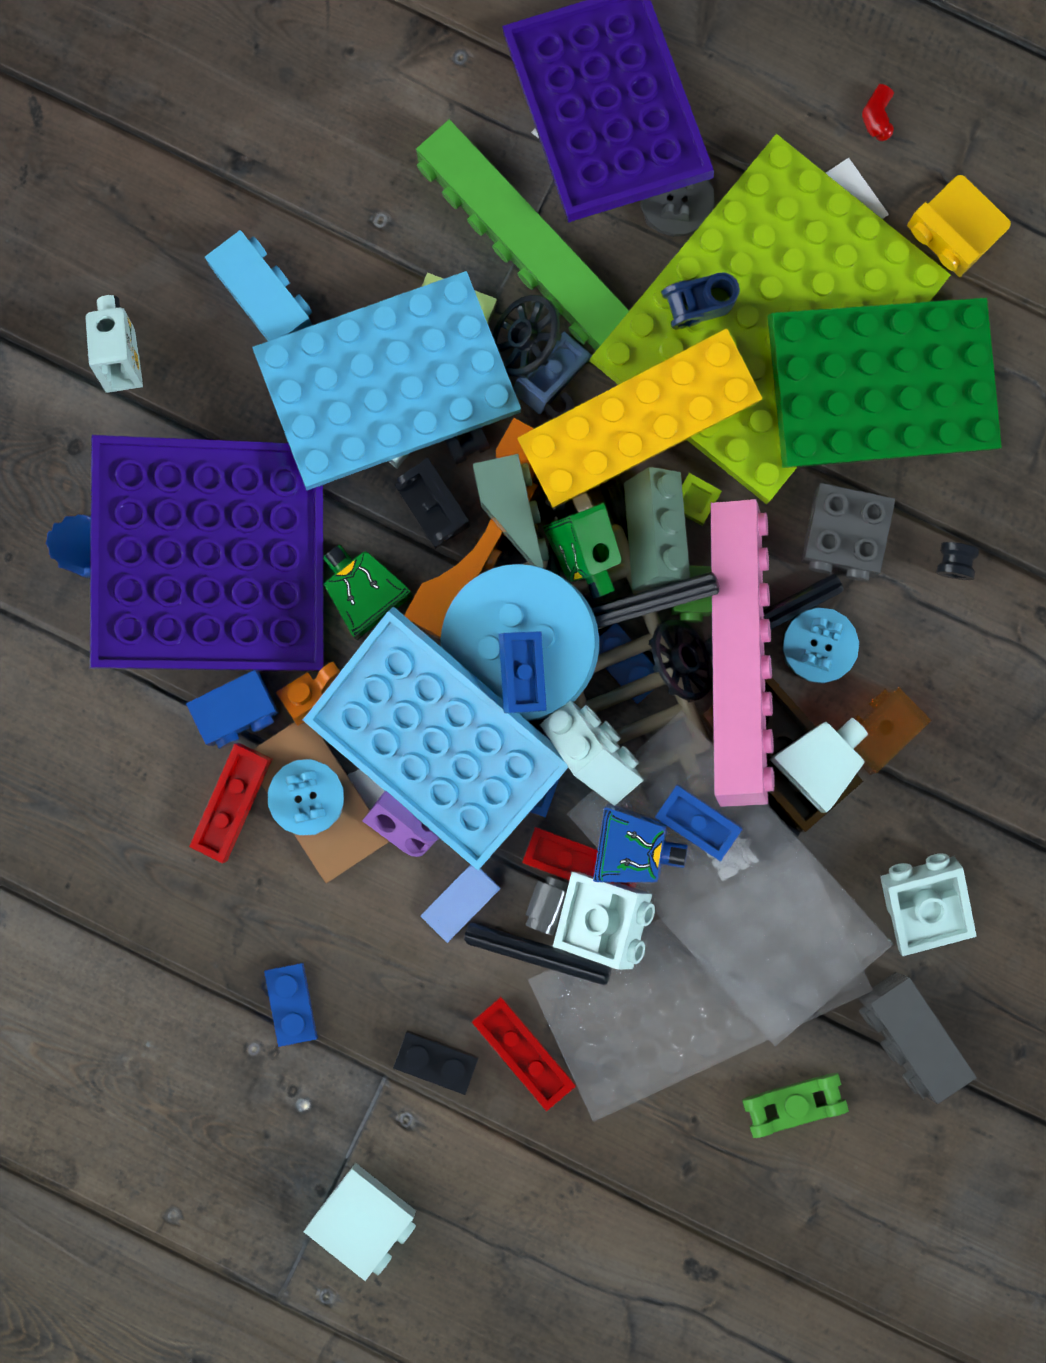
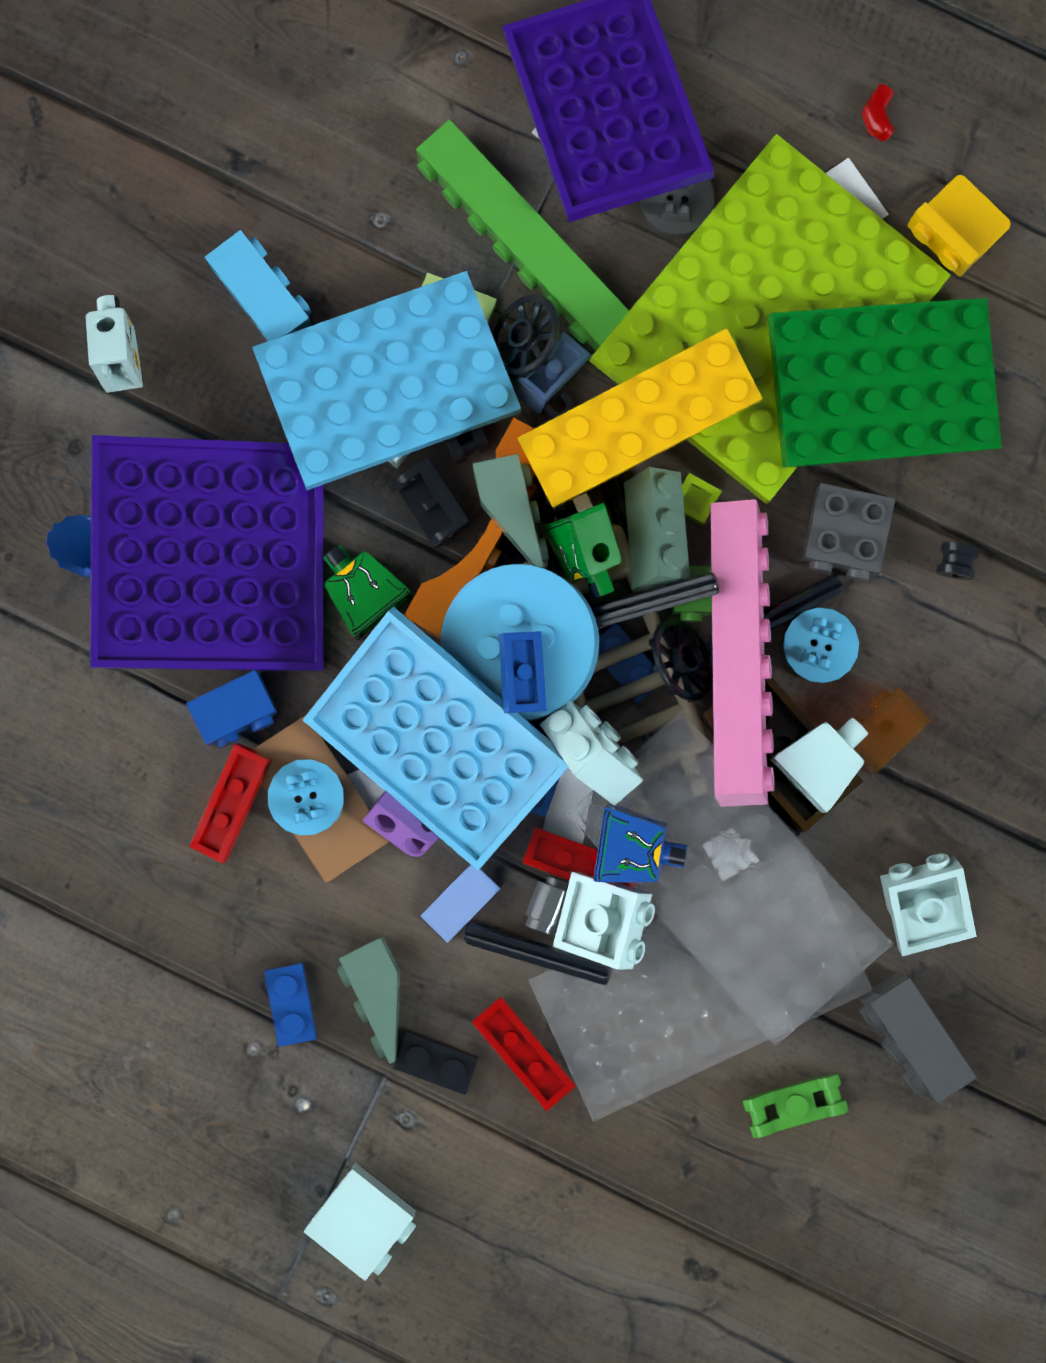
orange plate [276,662,340,726] -> none
blue plate [655,784,743,862] -> none
dark blue piece [661,272,740,330] -> none
none -> sand green slope [337,936,400,1064]
none -> white sticker [543,768,594,844]

